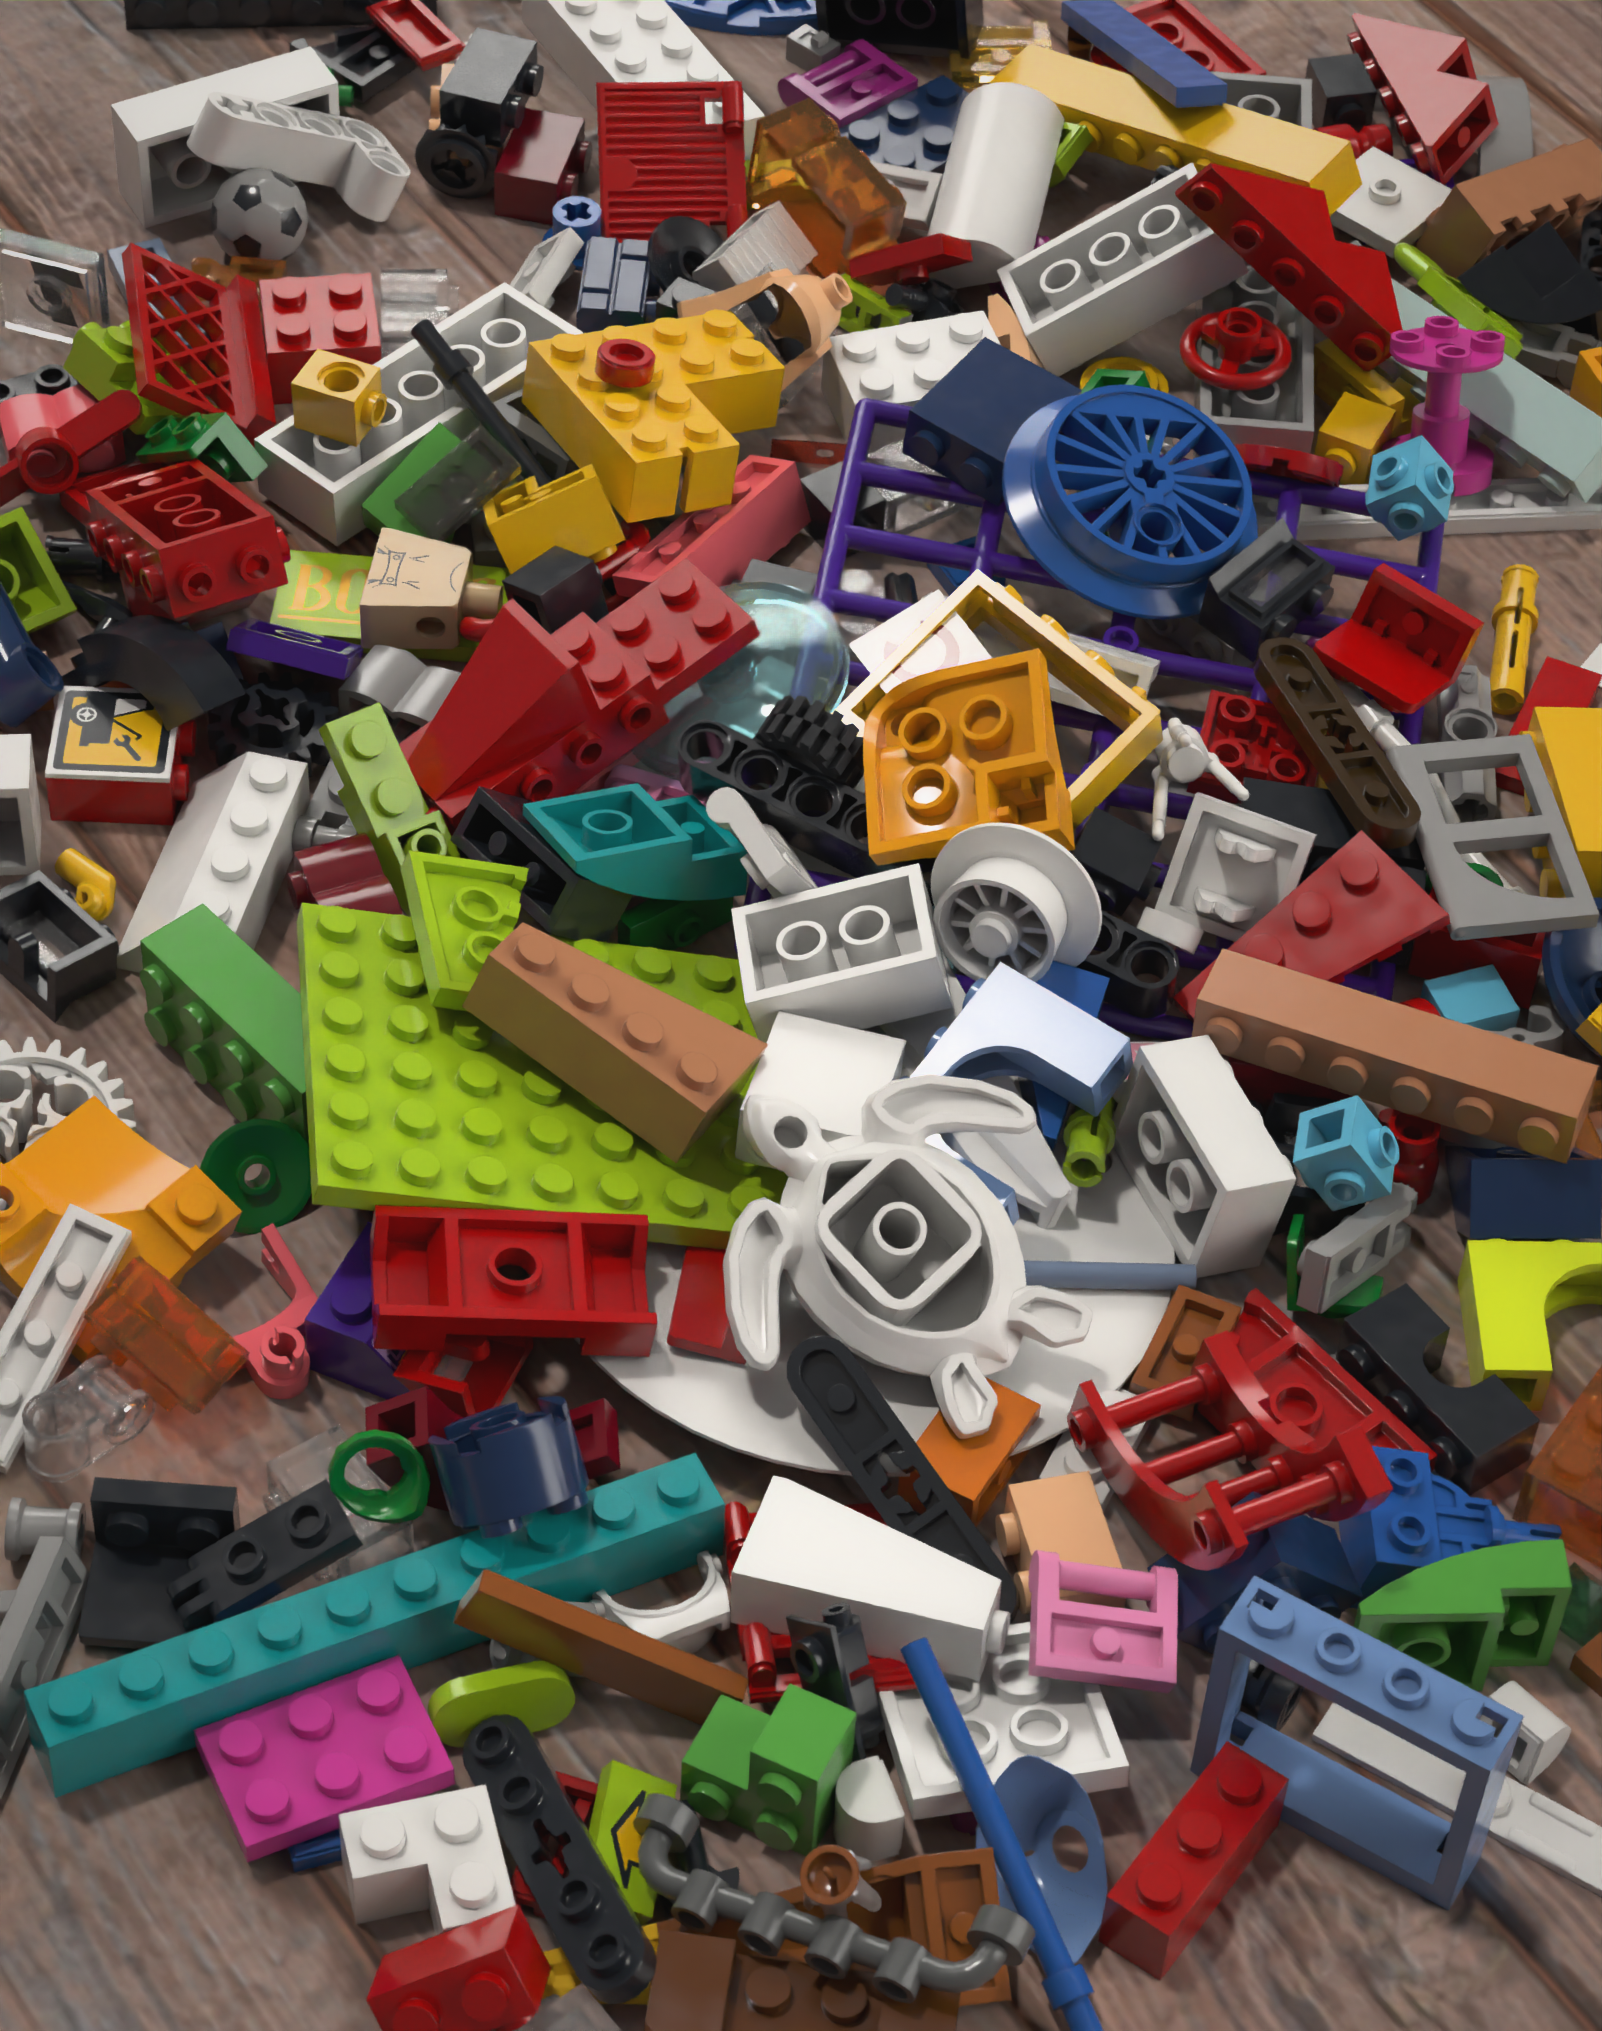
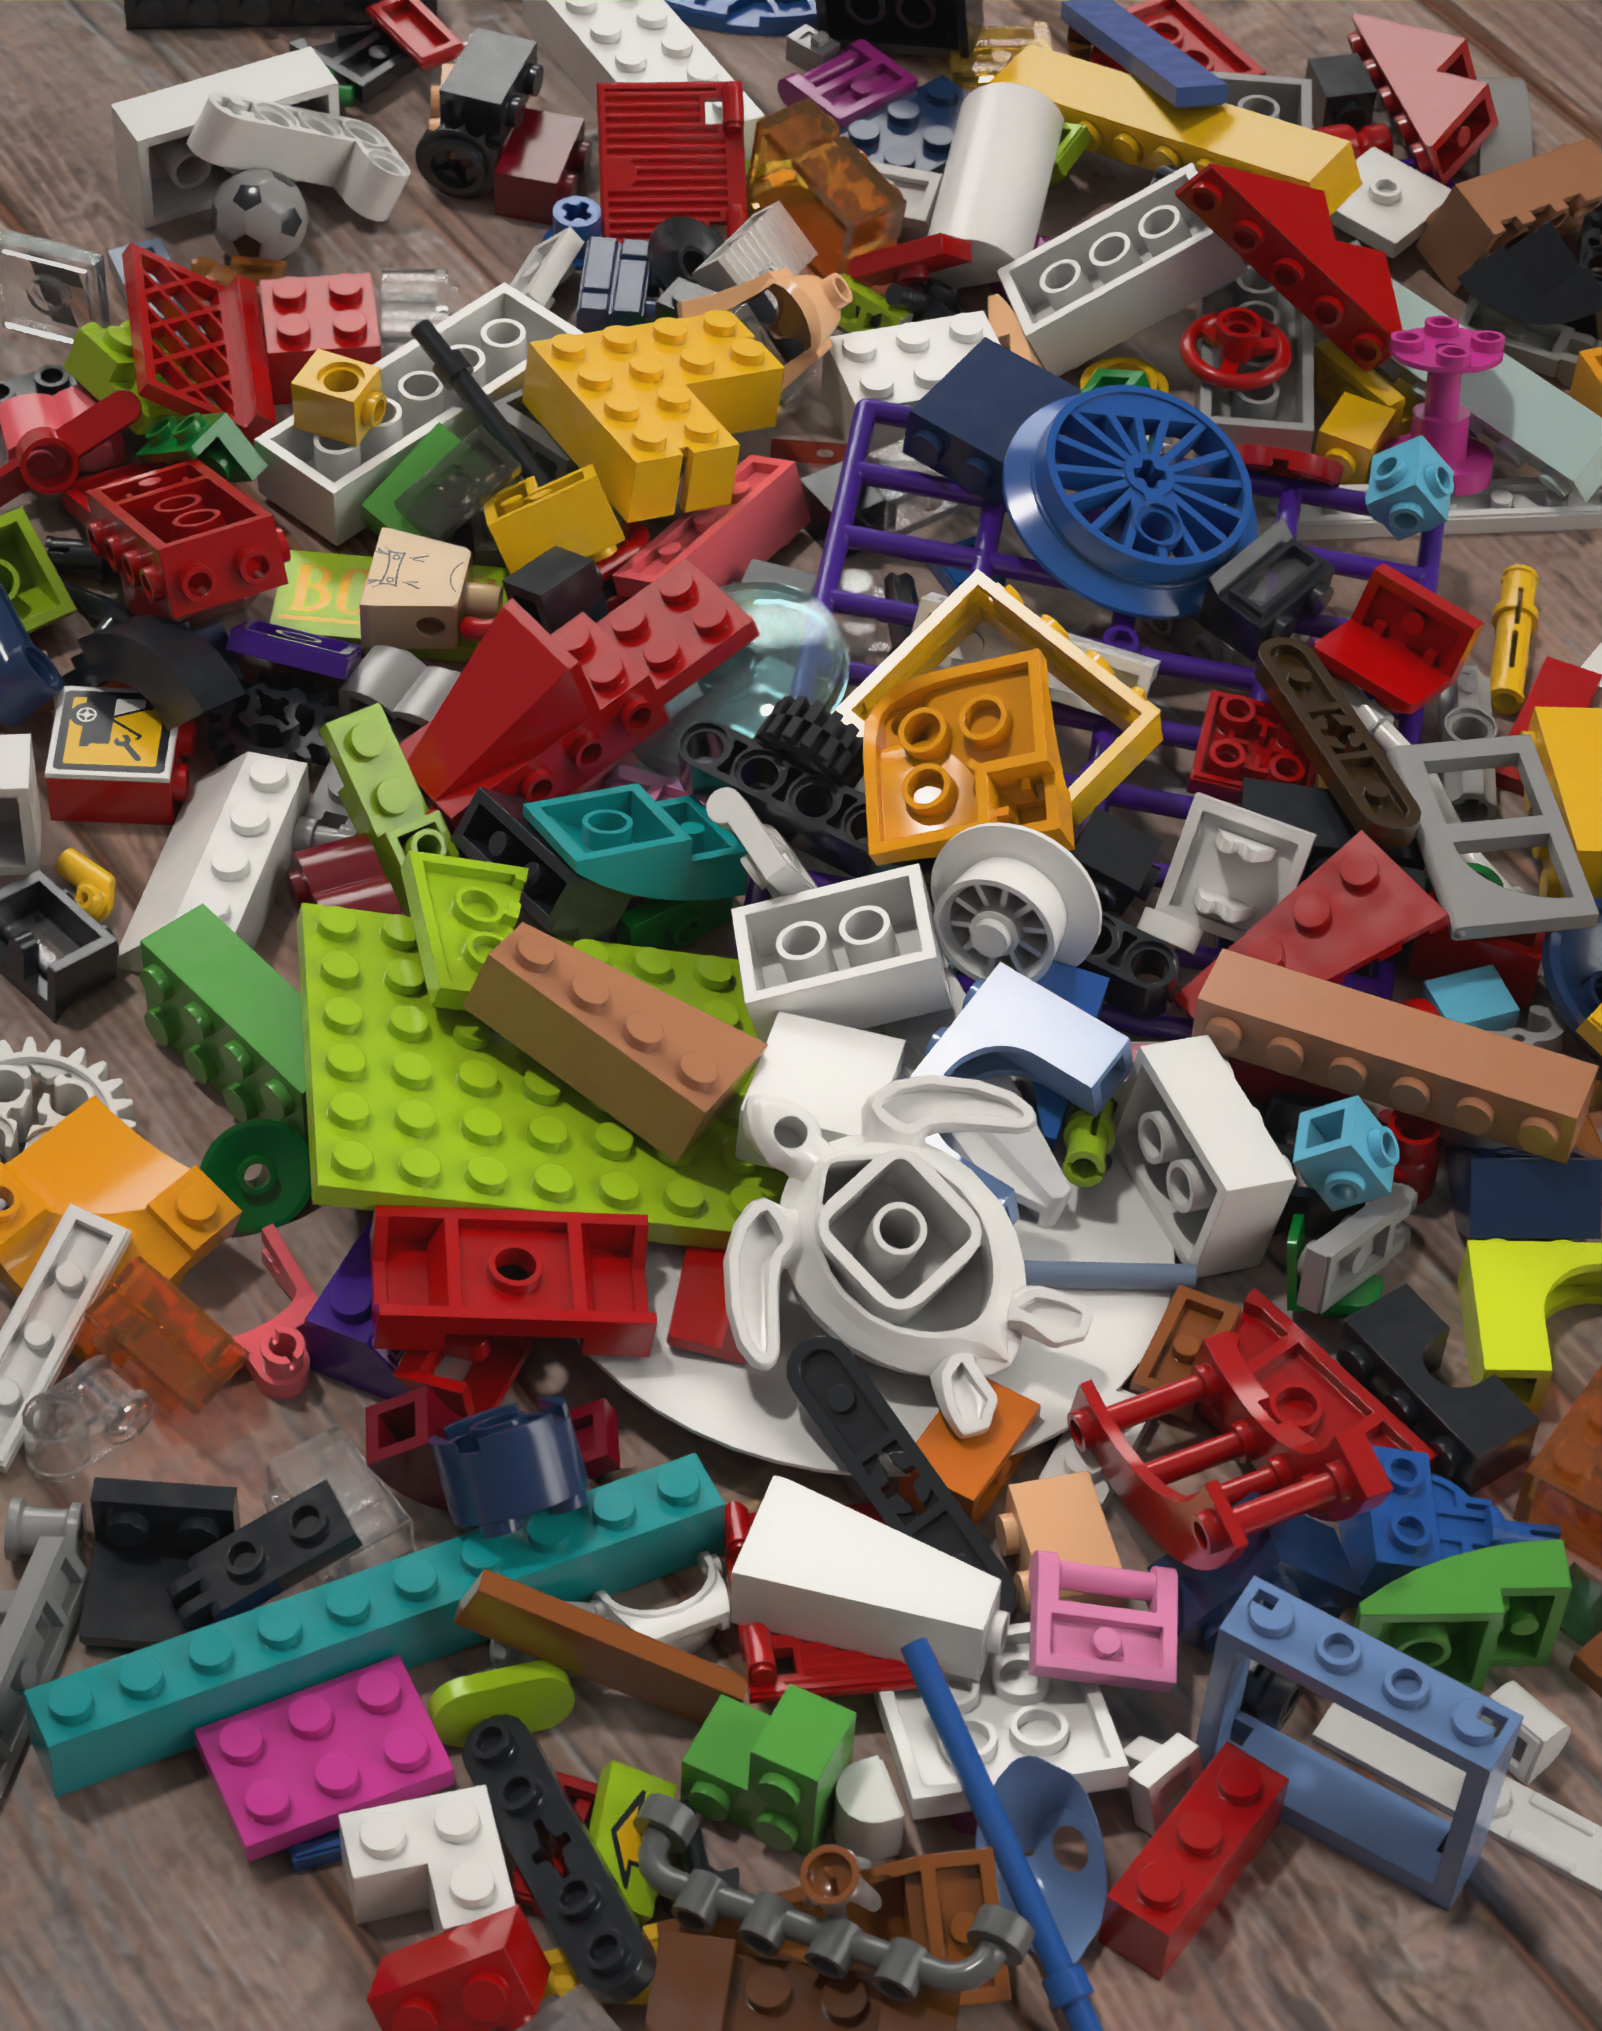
green piece [328,1429,430,1524] -> none
red tile [595,338,656,388] -> none
black hinge [786,1603,885,1762] -> none
white sticker [848,589,992,694] -> none
white plant [1152,717,1249,841] -> none
lime plate [1394,242,1523,359] -> none
none -> white tile [1123,1733,1203,1836]

